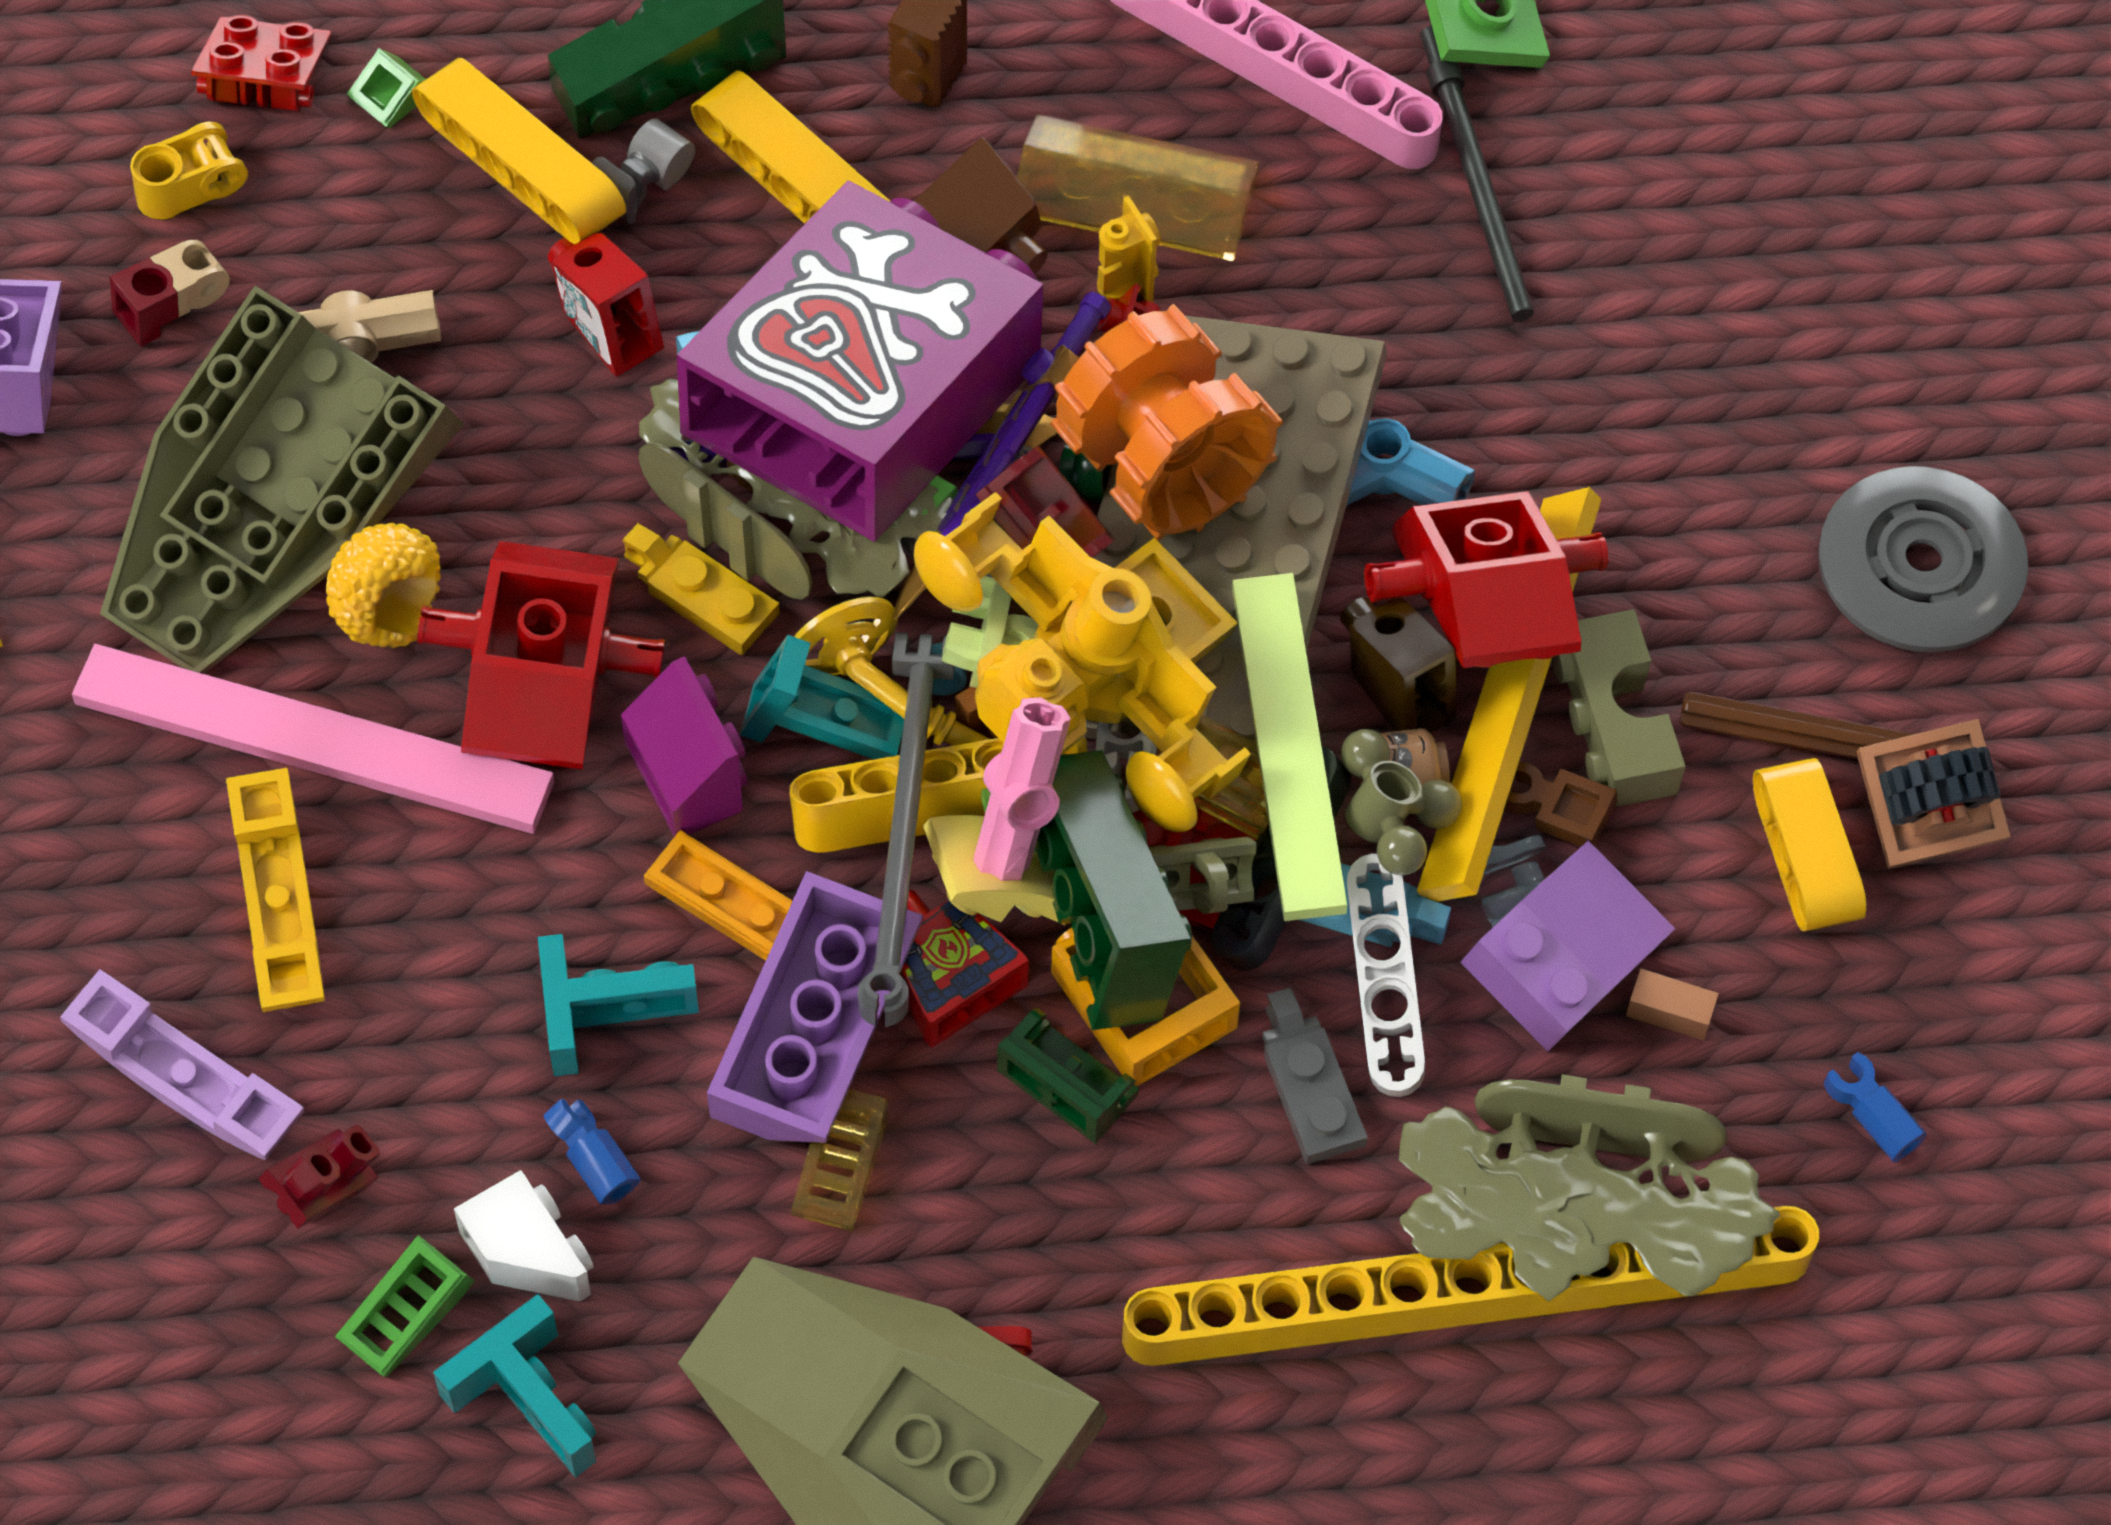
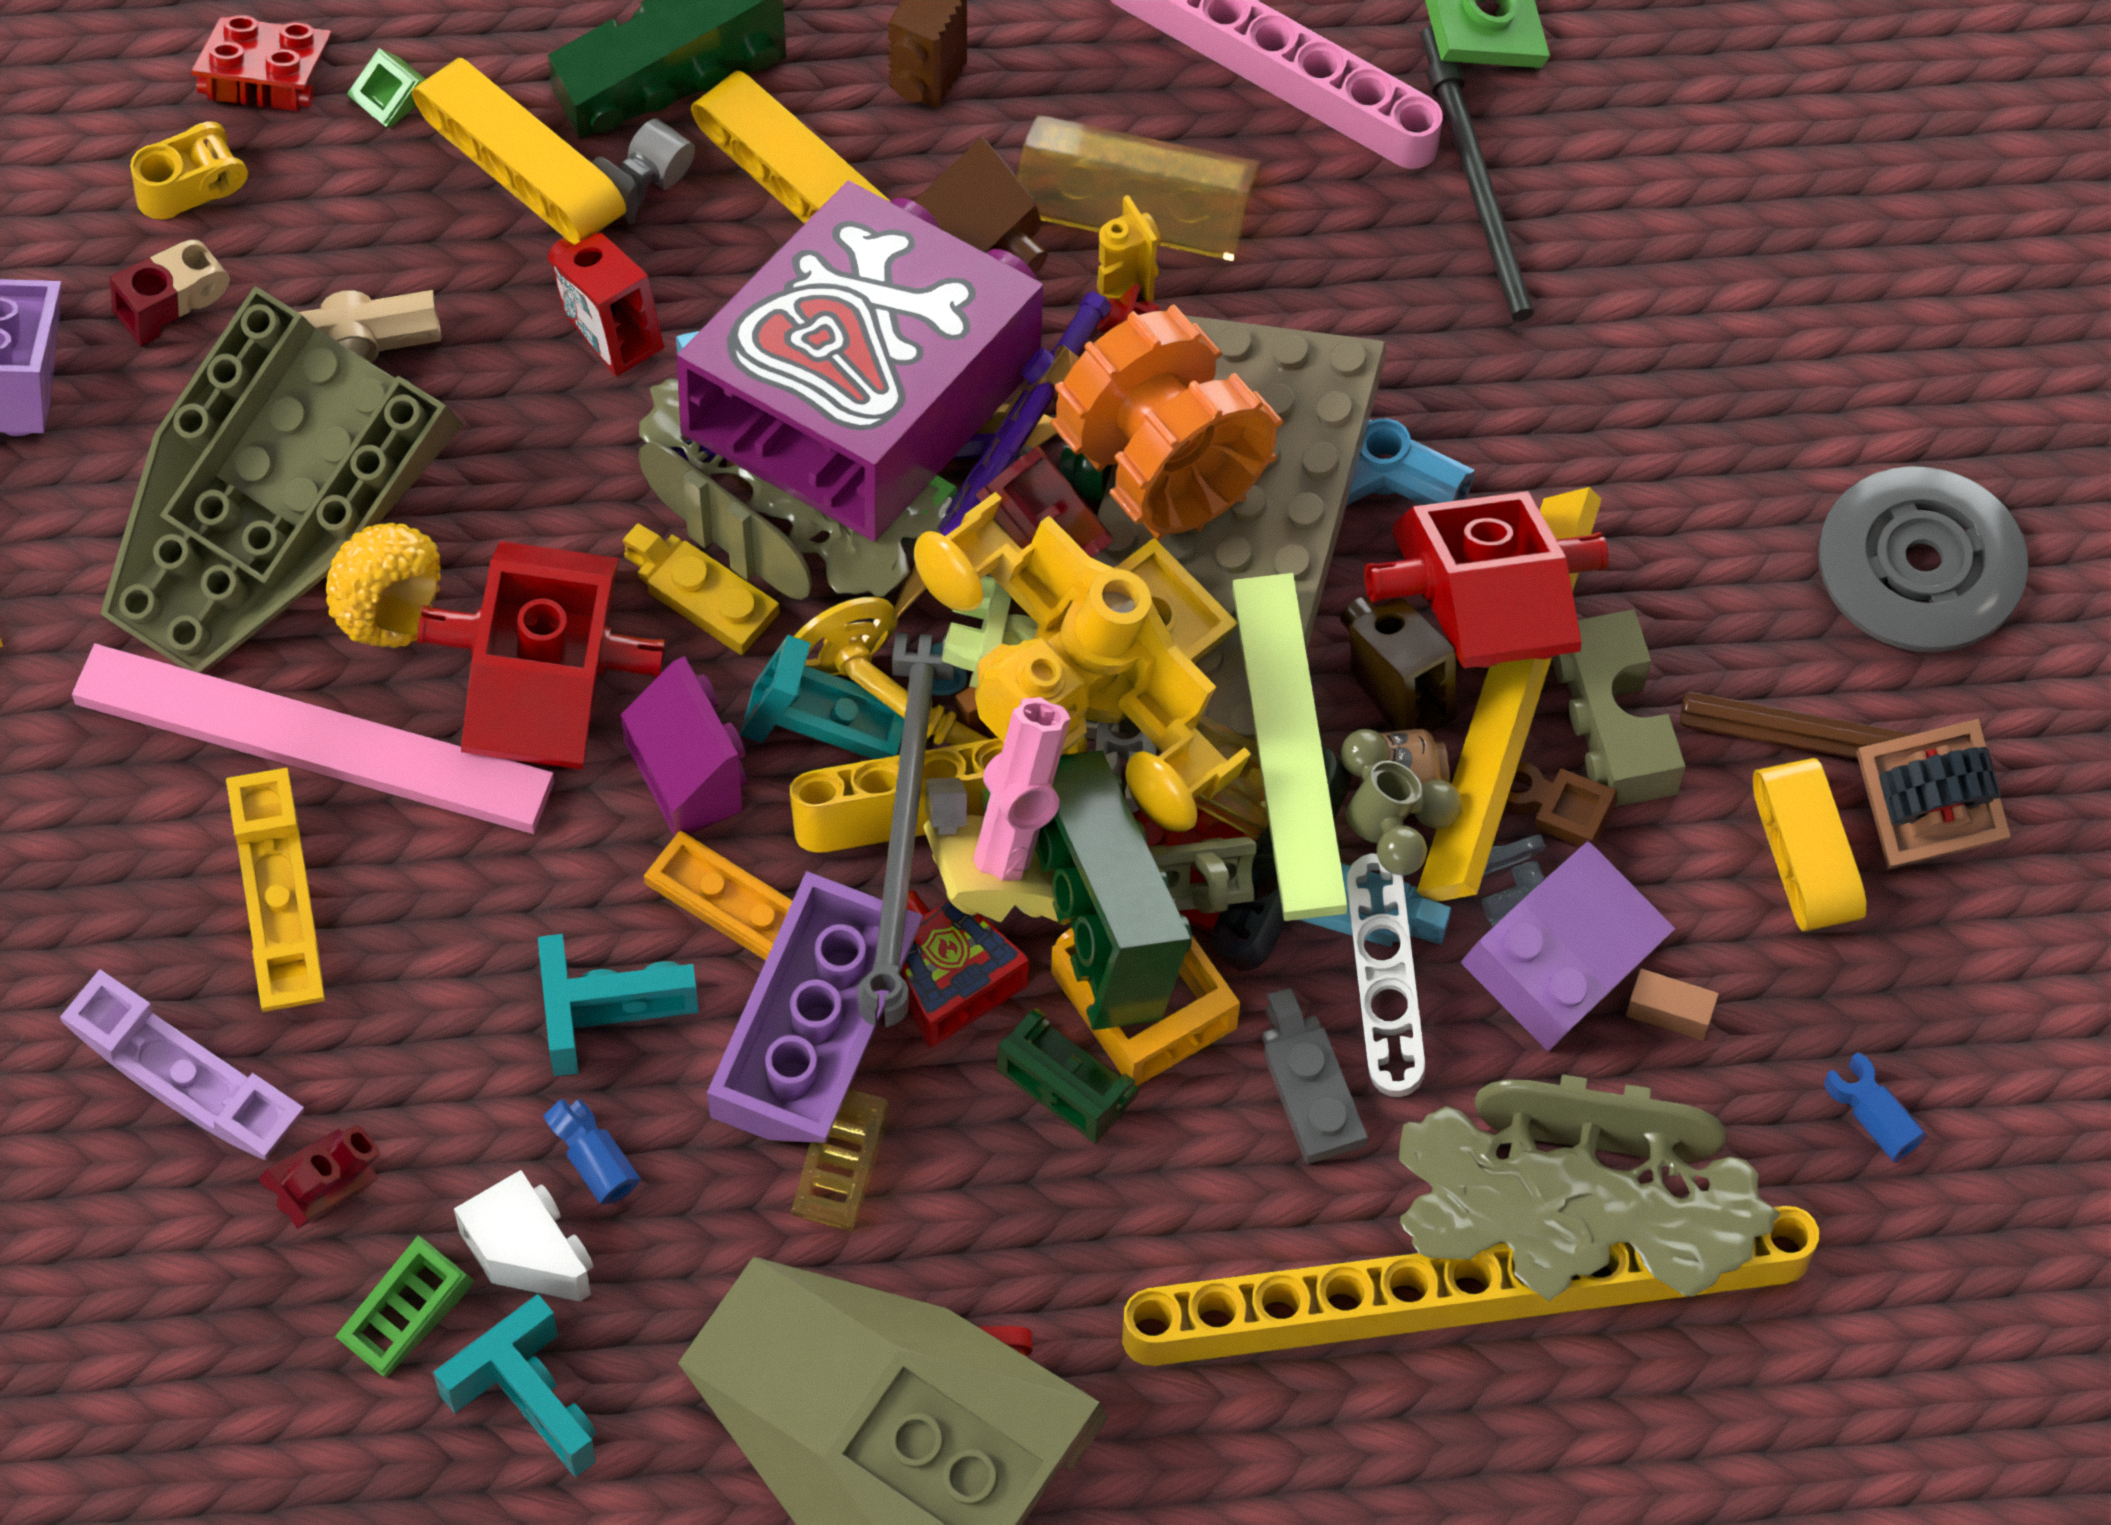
none -> flat silver piece [926,778,967,835]

